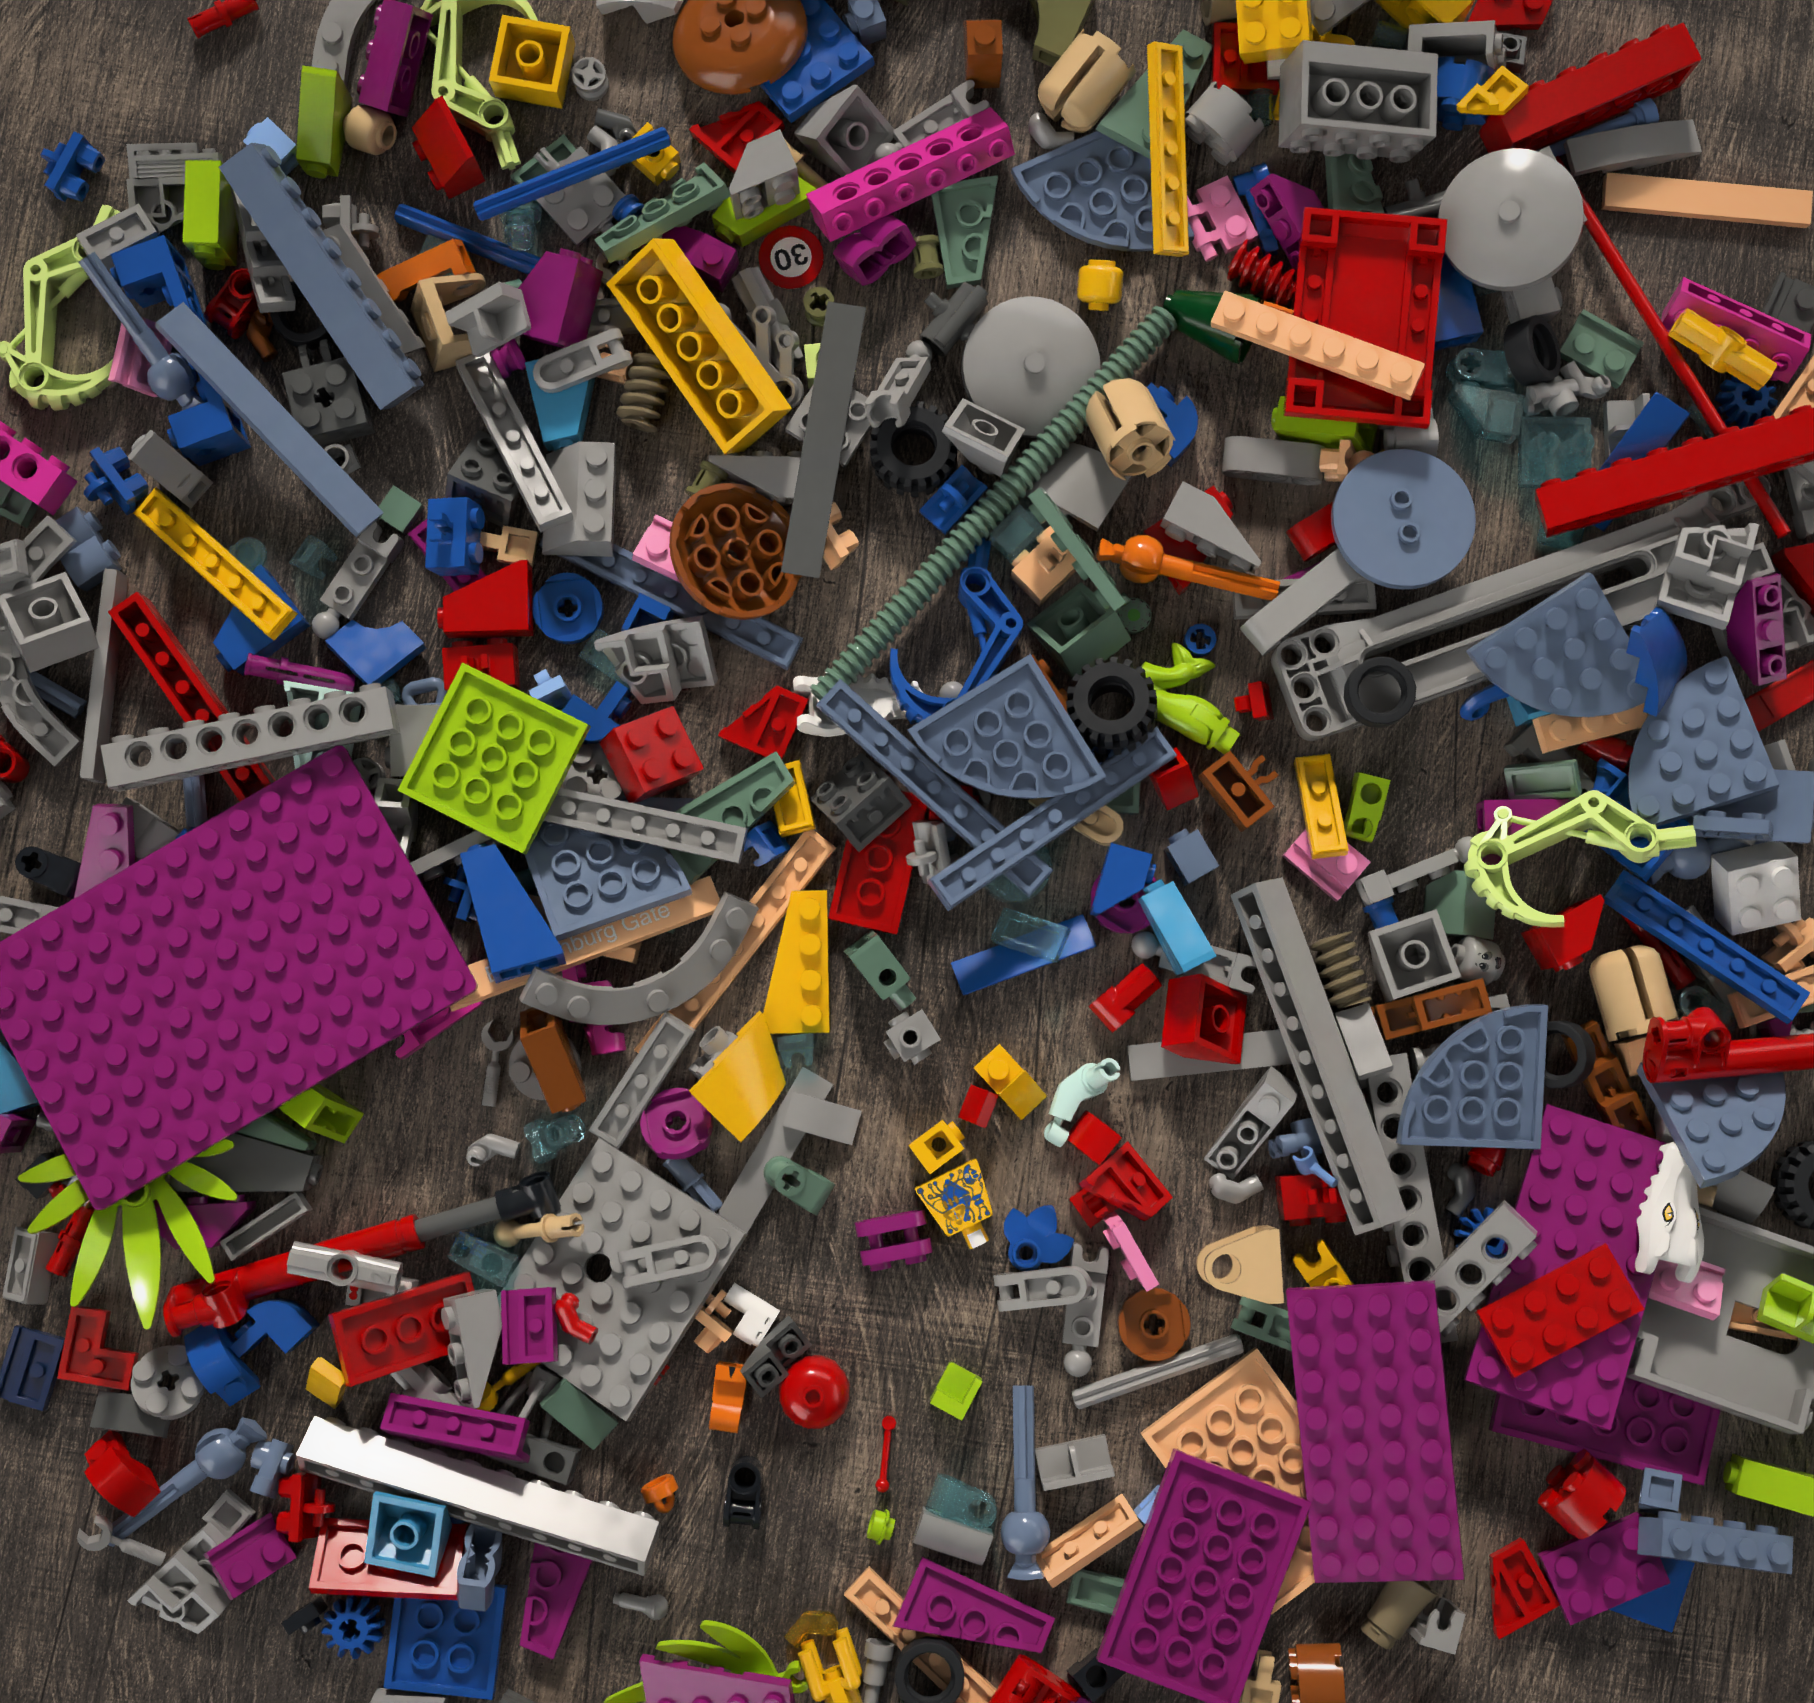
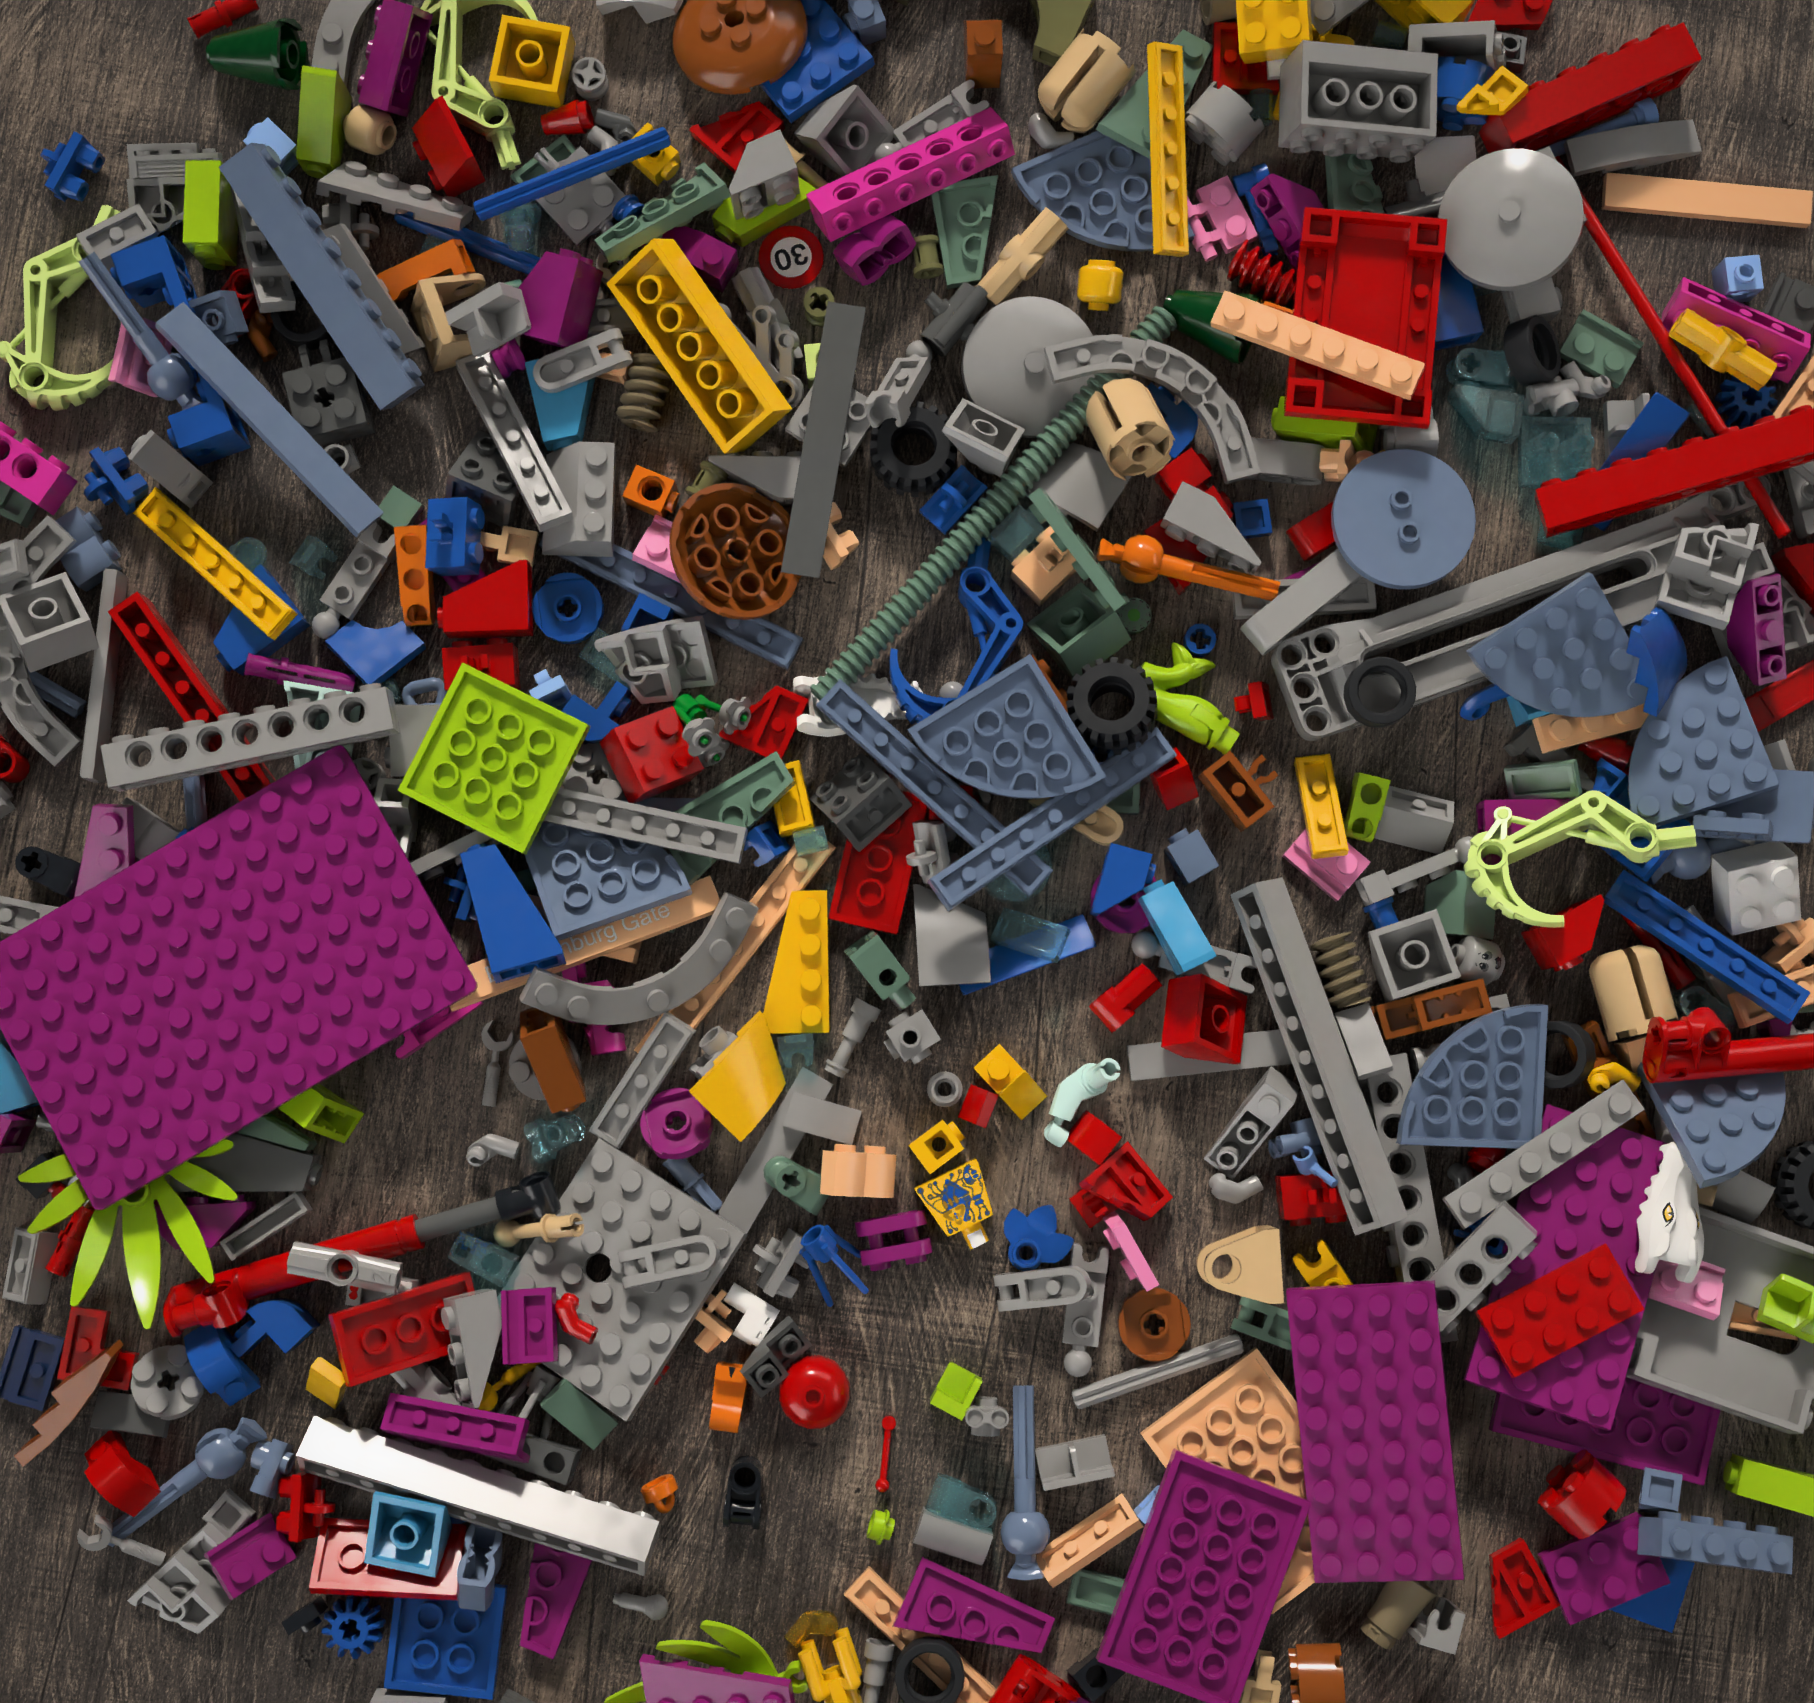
none -> dark orange slope [14,1339,124,1467]
none -> sand blue brick [189,290,249,346]
none -> dark green cone [206,18,309,90]
none -> light grey wing [316,161,474,231]
none -> orange leg [394,525,436,626]
none -> red cone [541,99,594,136]
none -> orange brick [622,464,680,518]
none -> light grey plant [672,694,751,767]
none -> light grey hips [753,1228,809,1299]
none -> clear light blue hinge [792,825,829,857]
none -> blue plant [799,1224,869,1307]
none -> light nougat brick [820,1144,897,1198]
none -> light grey piece [824,997,882,1079]
none -> light grey slope [913,884,991,987]
none -> light grey plate [927,1071,963,1107]
none -> light grey plate [965,1396,1009,1437]
none -> tan piece [976,207,1069,306]
none -> light grey plate [1044,334,1261,484]
none -> red brick [1154,447,1212,502]
none -> blue plate [1232,498,1273,539]
none -> light grey panel [1374,786,1454,854]
none -> white sticker [1414,135,1476,196]
none -> light grey plate [1442,1079,1645,1230]
none -> yellow arm [1587,1062,1641,1093]
none -> light blue brick [1711,255,1764,302]

